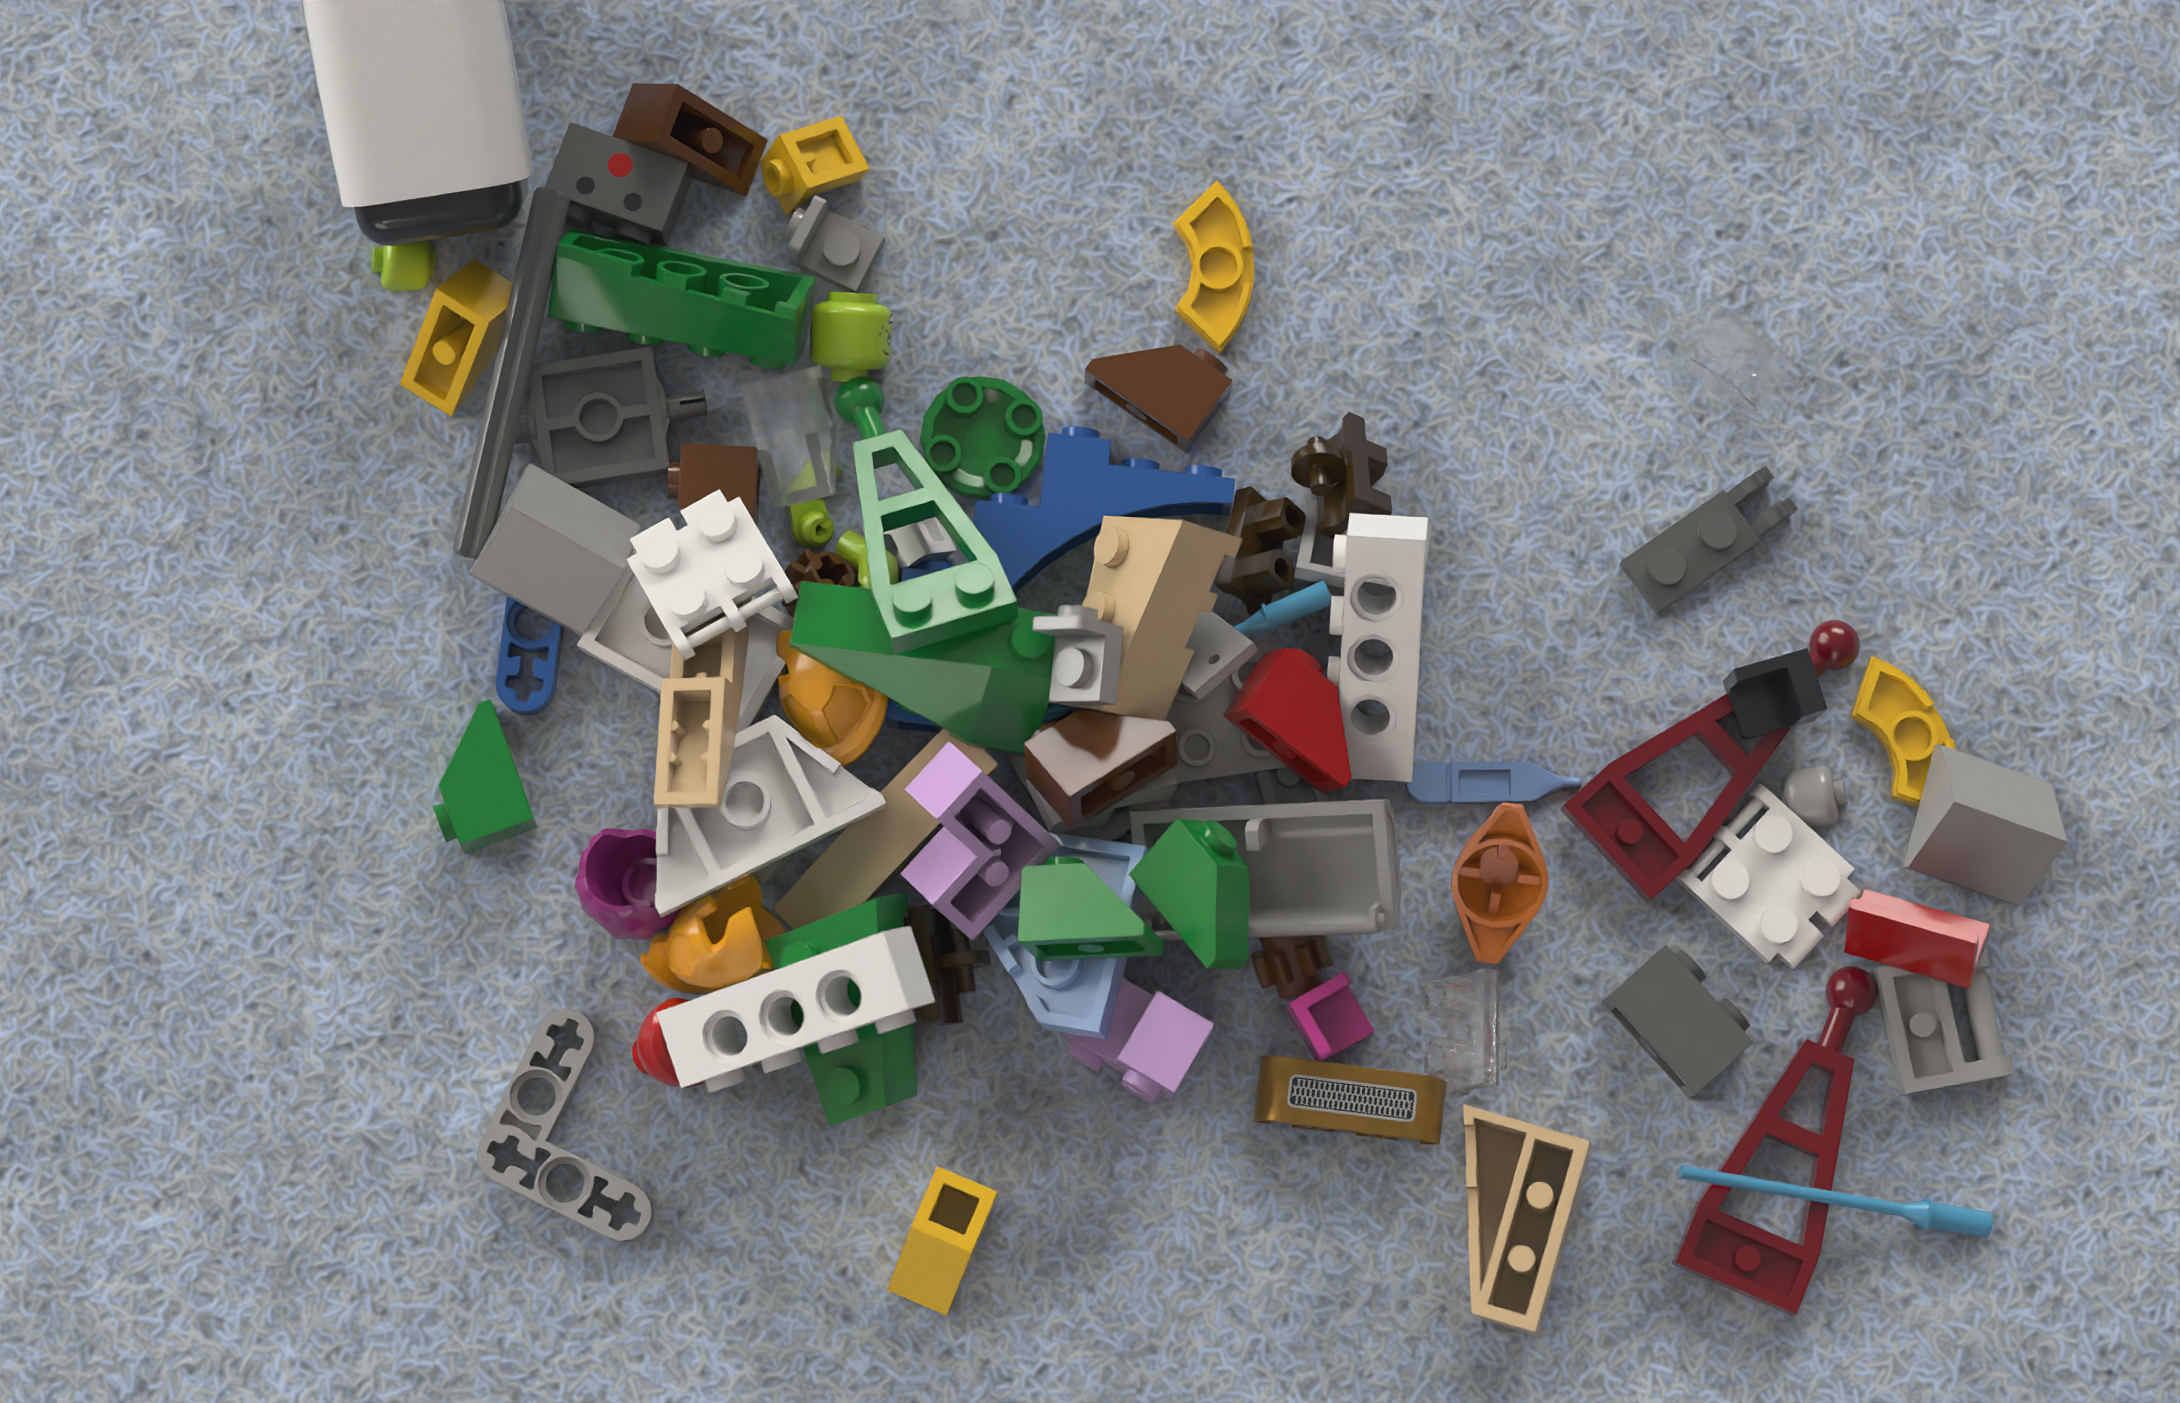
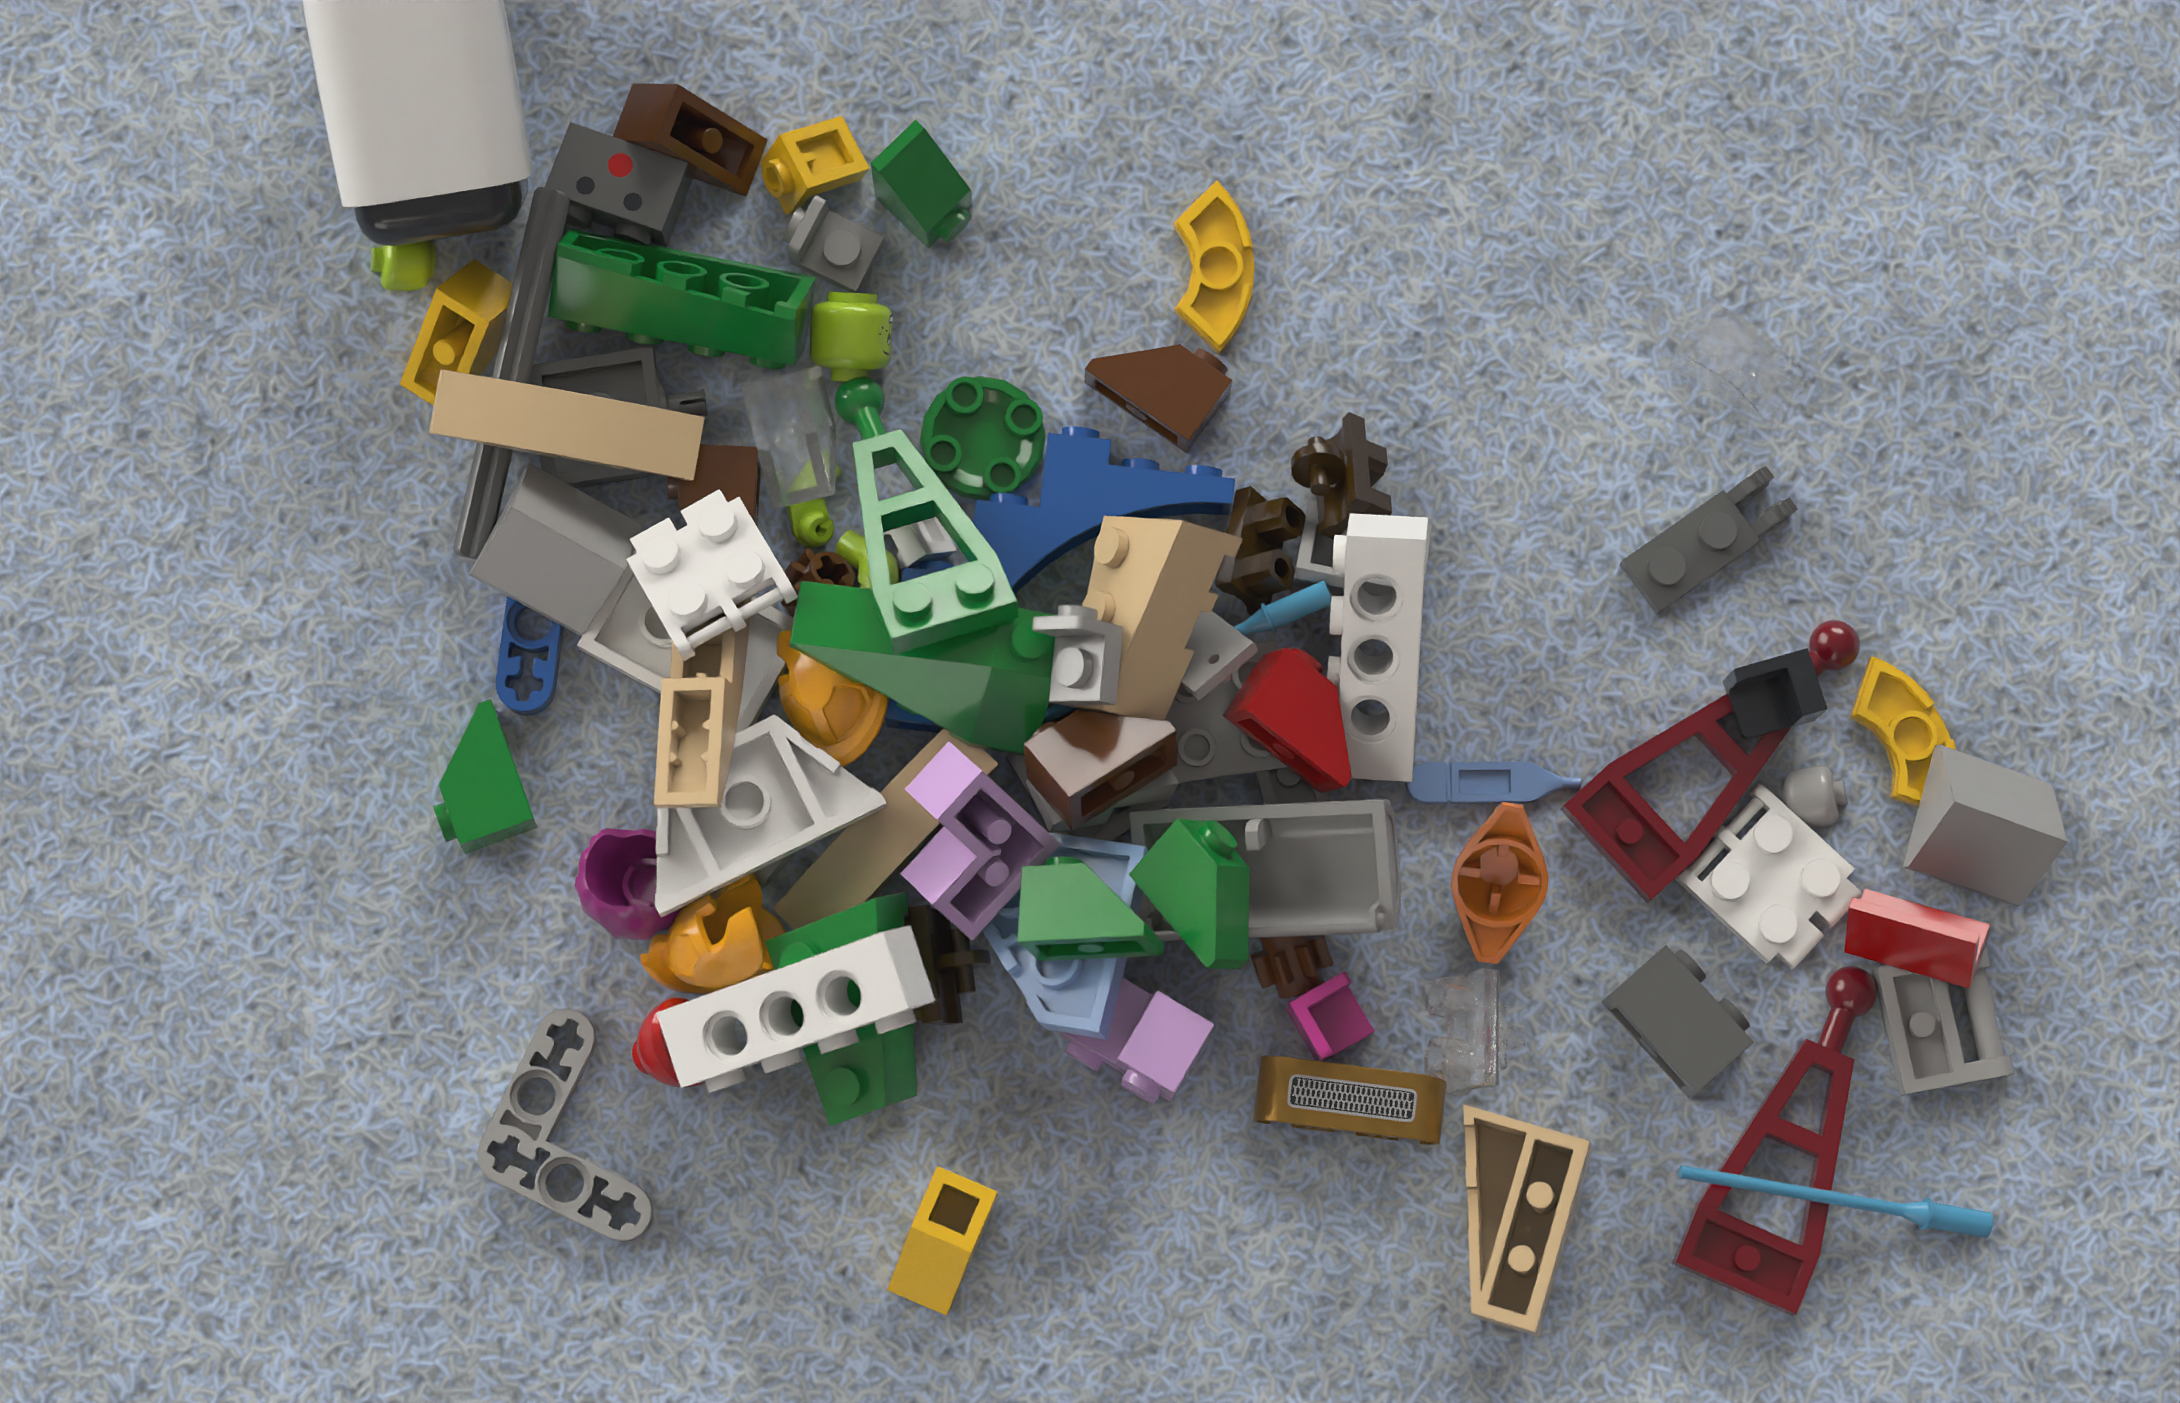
none -> tan slope [429,370,705,481]
none -> green slope [870,119,972,249]

